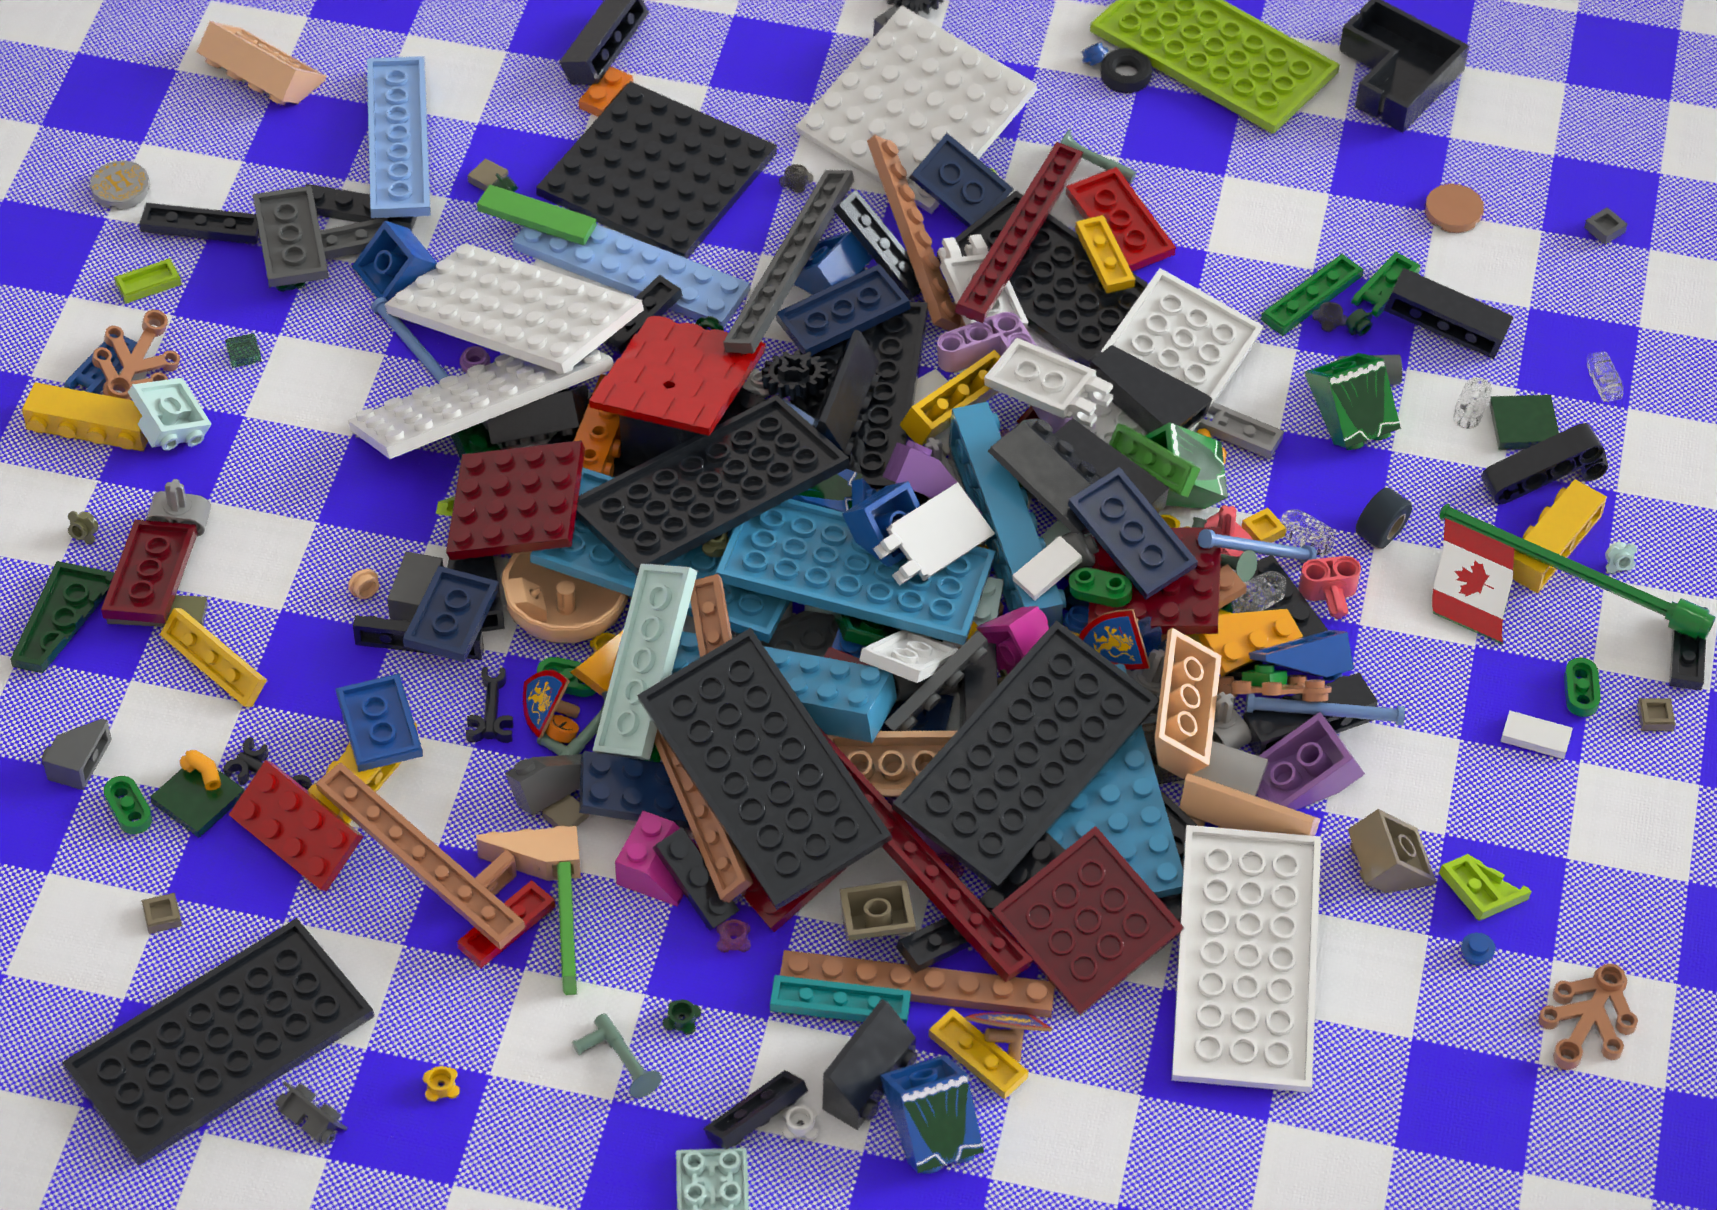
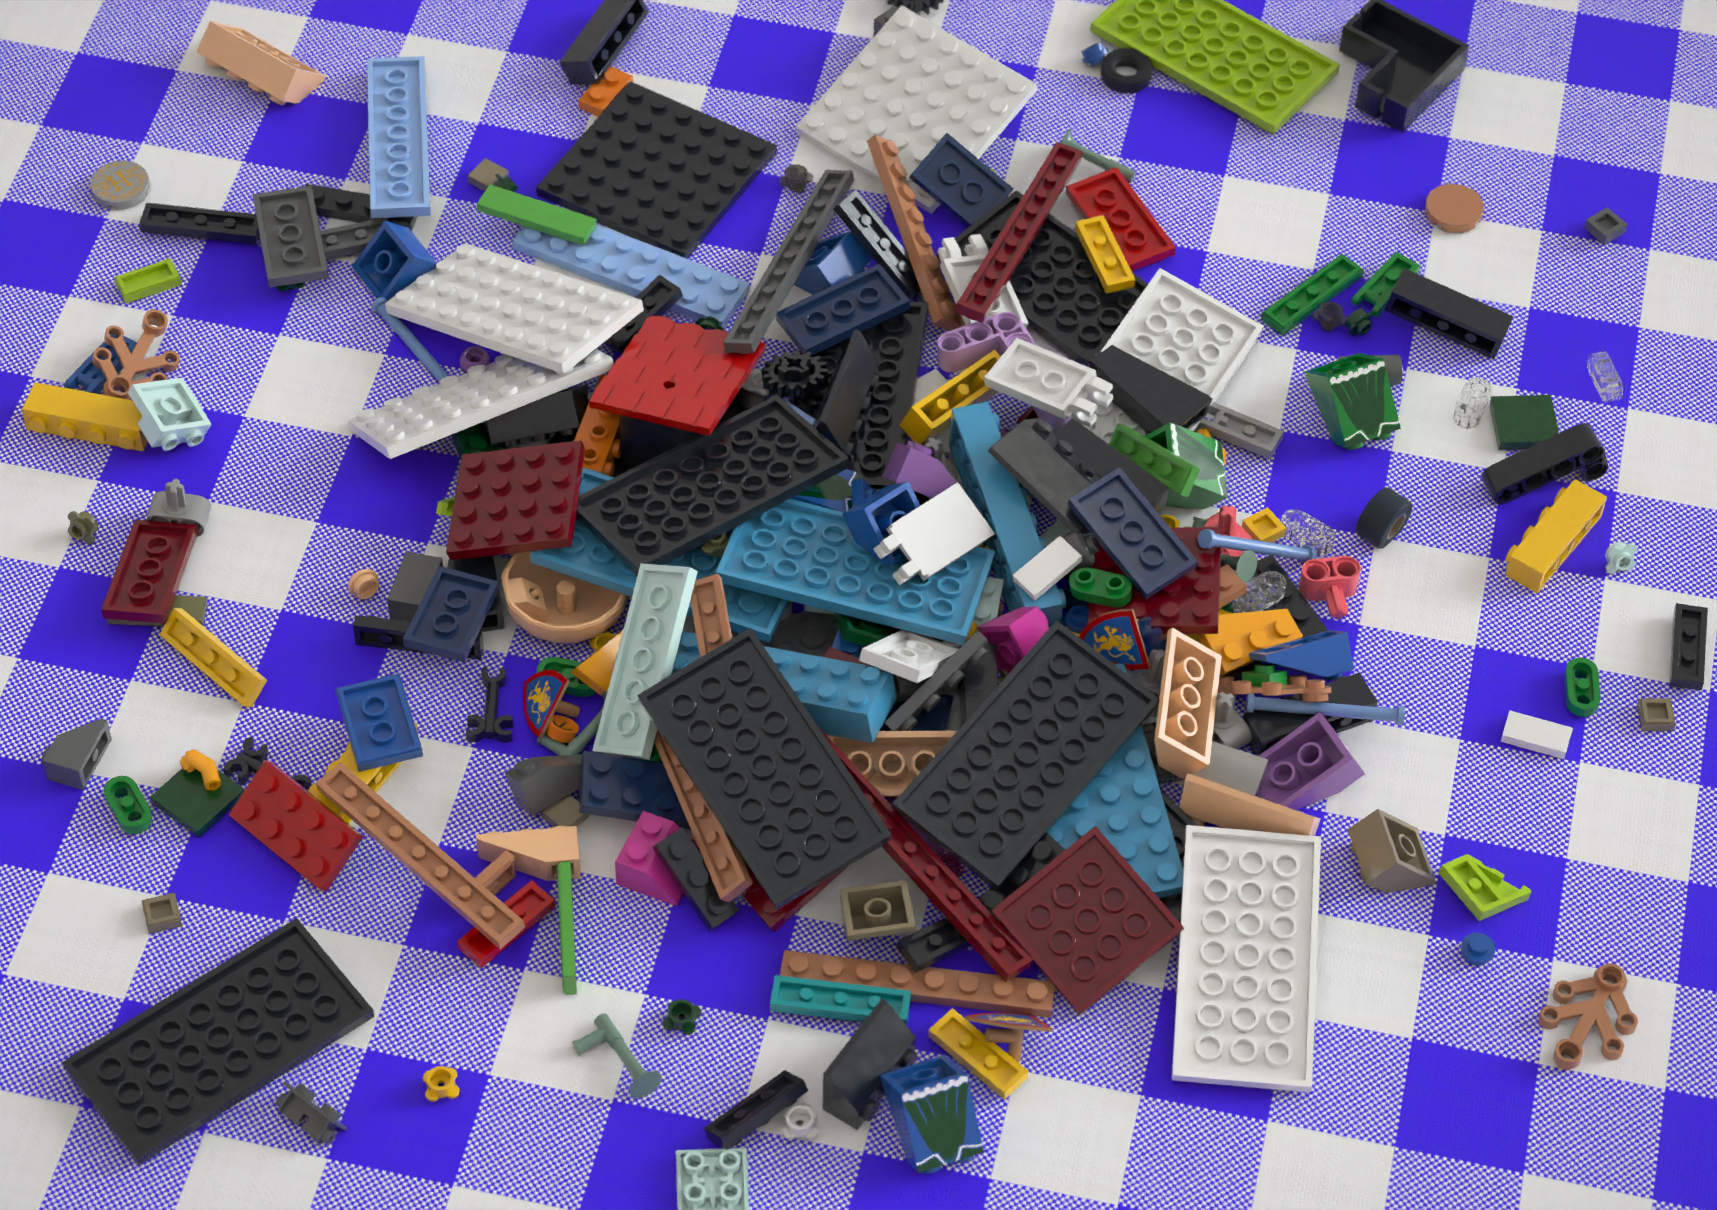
dark green wing [10,561,115,673] -> none
clear green tile [225,333,262,368] -> none
clear pink plate [717,919,751,953] -> none
flag [1432,504,1716,644] -> none

